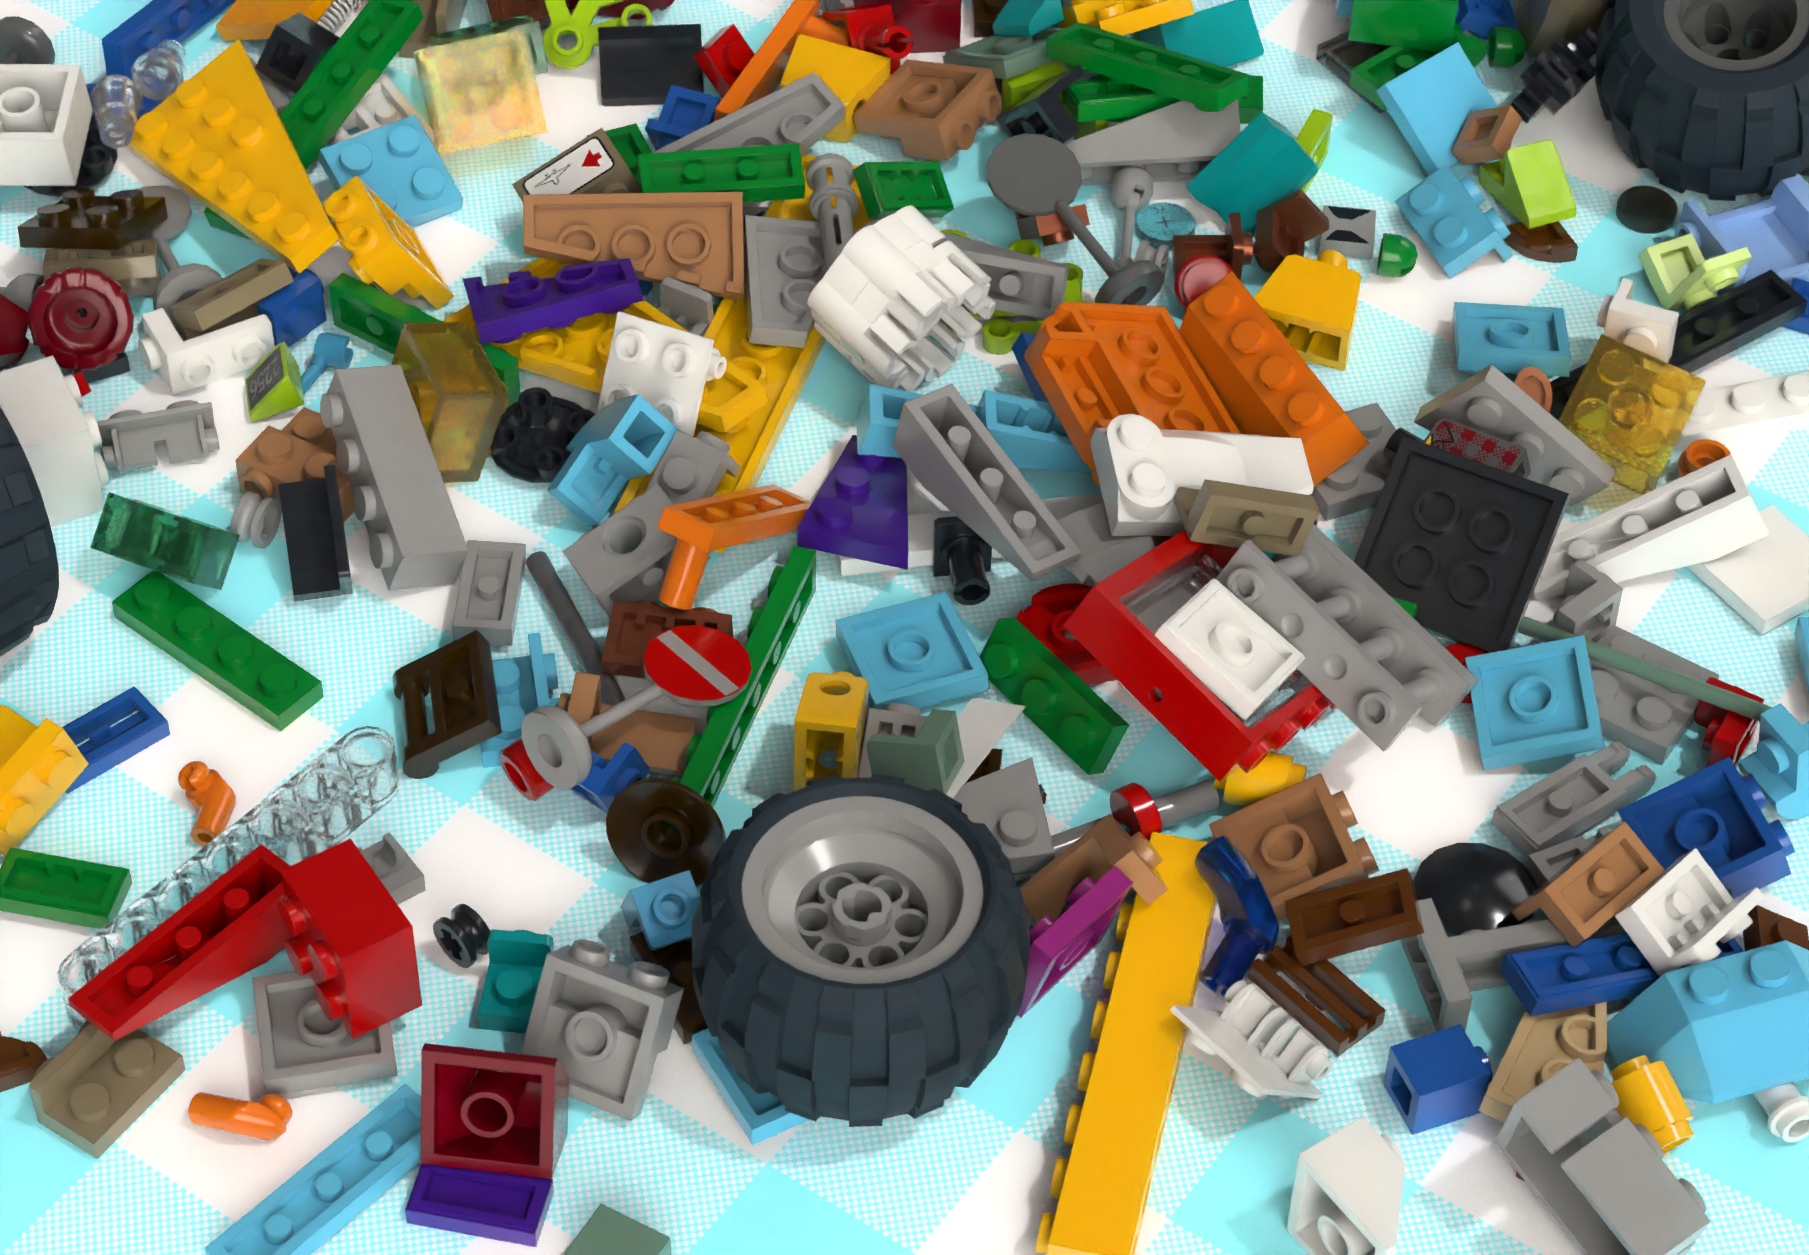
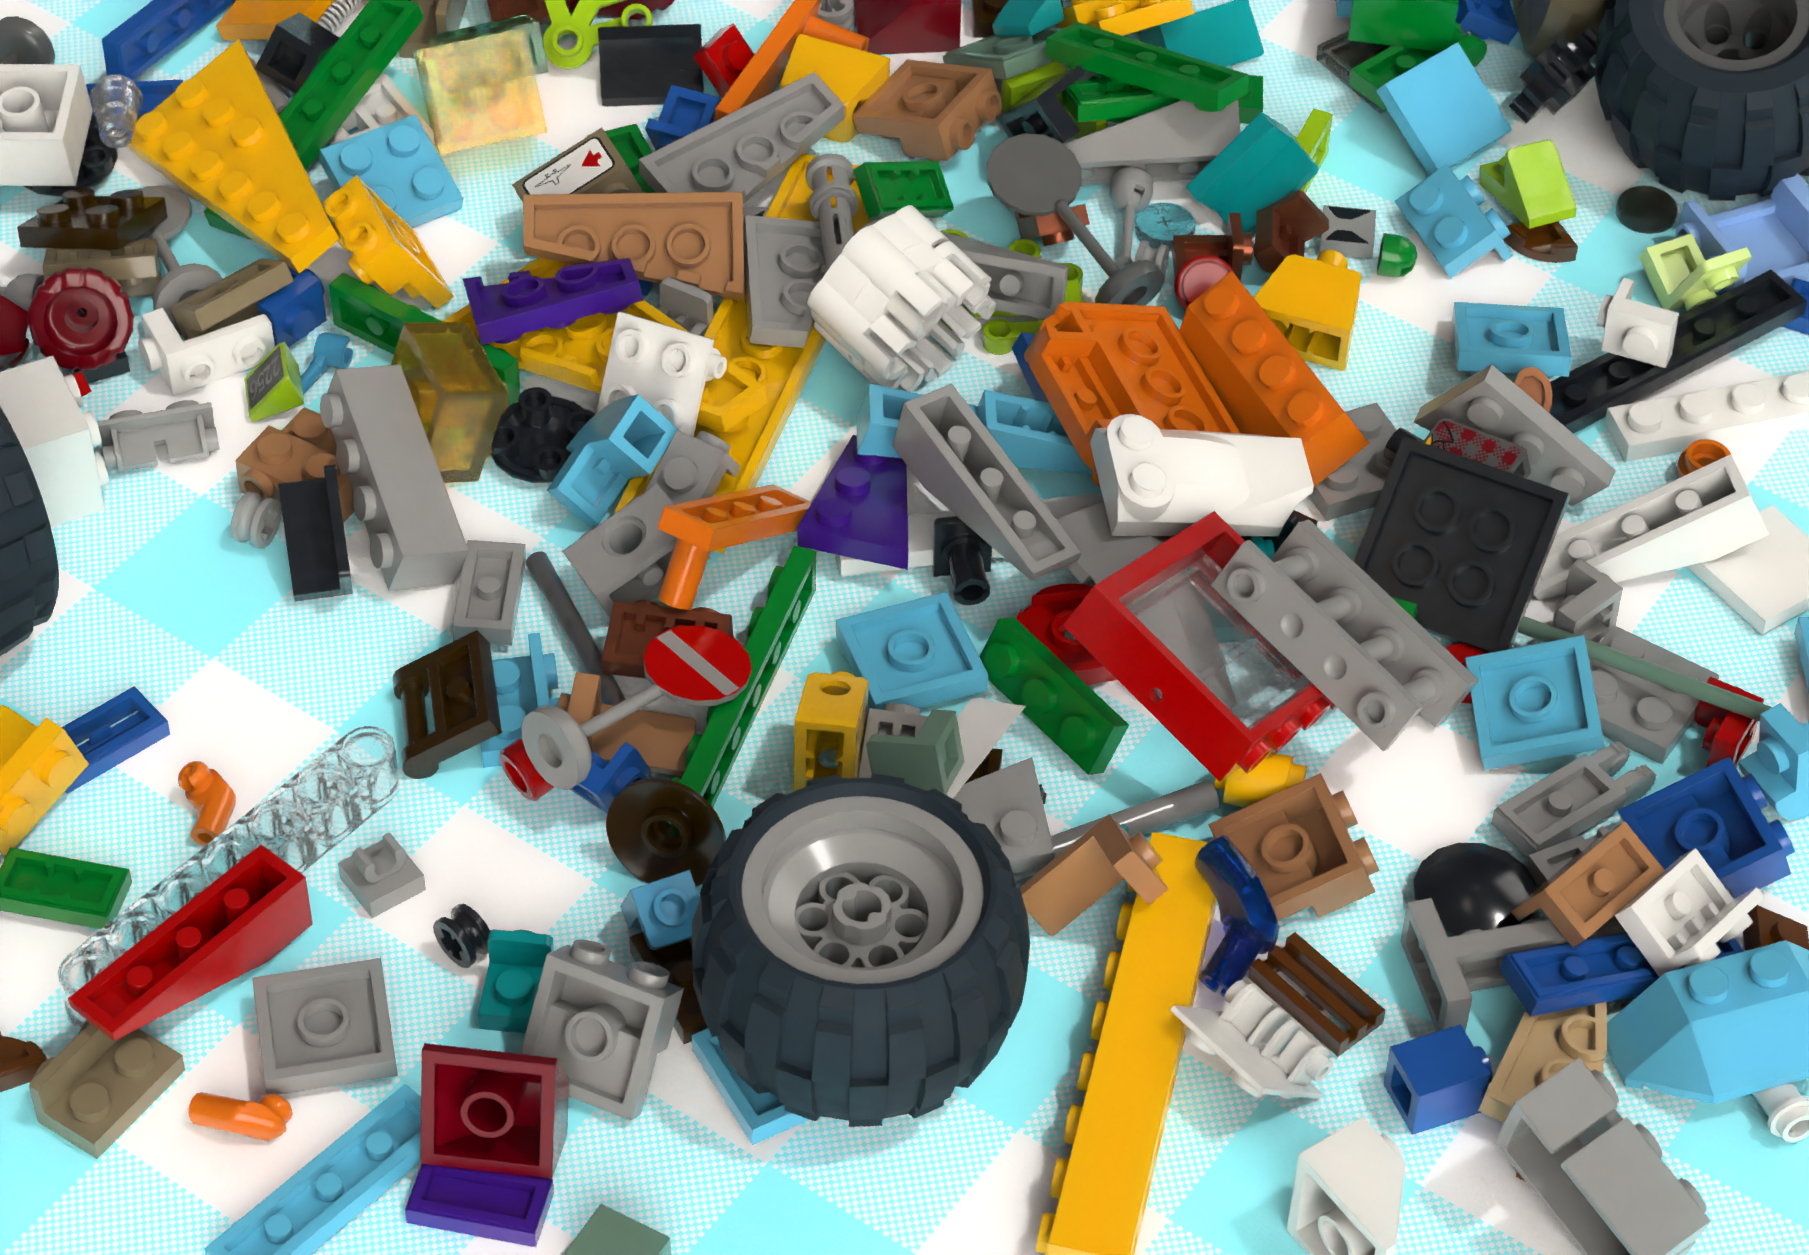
clear green brick [90,492,240,590] -> none
green plate [112,569,324,732] -> none
clear cone [132,39,186,100] -> none
red brick [277,838,423,1039] -> none
green plate [638,143,805,203] -> none
red bracket [822,4,913,75] -> none
magenta plate [1017,866,1134,1018] -> none
red tile [1109,782,1162,842] -> none
white tile [1155,578,1305,721] -> none
dark tan panel [1174,479,1320,556] -> none
reddish brown plate [1285,868,1424,966] -> none
medium nougat plate [1451,105,1522,165] -> none
green hinge [1487,26,1527,68] -> none
clear yellow brick [1558,334,1707,495] -> none
yellow brick [1611,1055,1695,1154] -> none

